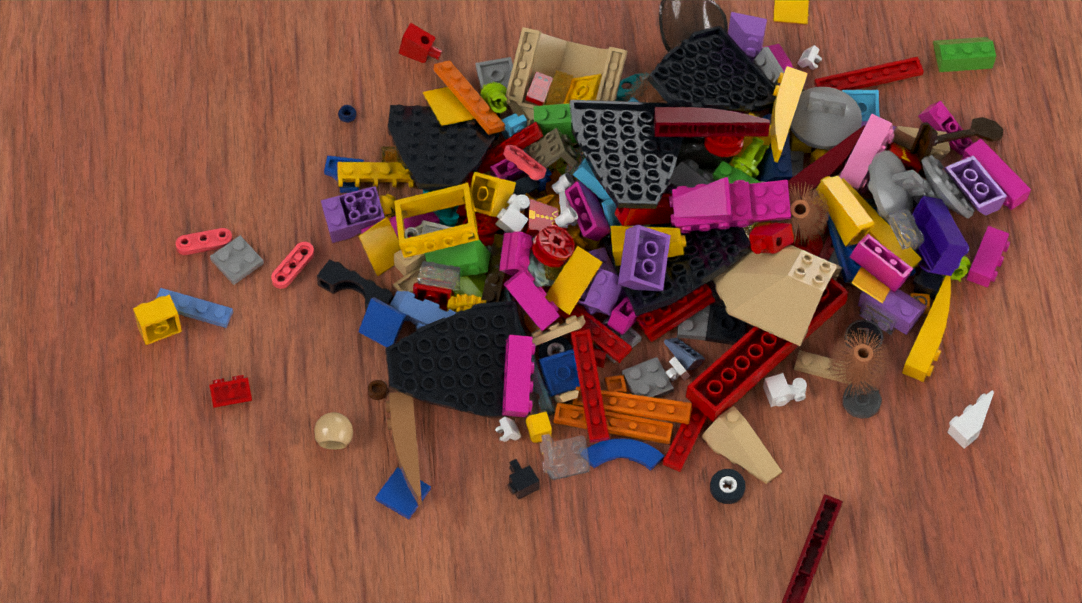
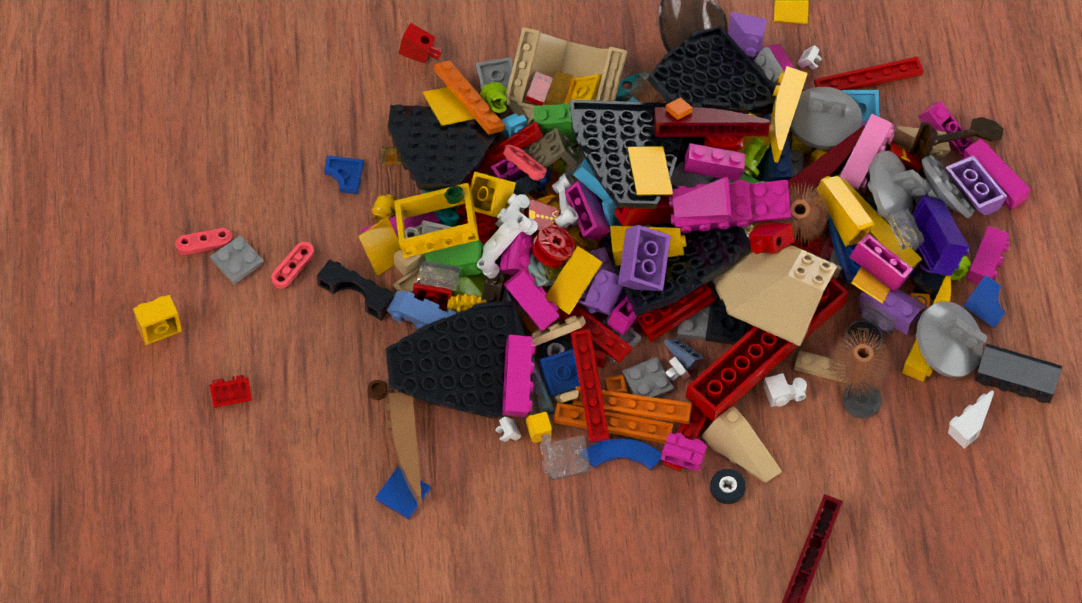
medium blue plate [156,288,233,328] -> none
tan helmet [314,412,353,450] -> none
medium lavender slope [321,186,385,243] -> none
yellow hinge [337,162,413,188] -> none
dark blue plate [338,105,357,123] -> none
blue tile [358,297,406,347] -> none
black brick [507,459,540,500] -> none
bright green slope [933,37,996,72] -> none
none -> dark green tile [444,186,465,204]
none -> white plate [477,214,538,278]
none -> yellow window [628,147,673,195]
none -> dark pink brick [661,433,707,472]
none -> orange tile [666,97,693,120]
none -> dark pink brick [683,143,745,181]
none -> light grey bracket [916,302,987,378]
none -> blue tile [963,275,1006,328]
none -> slope [974,343,1063,403]

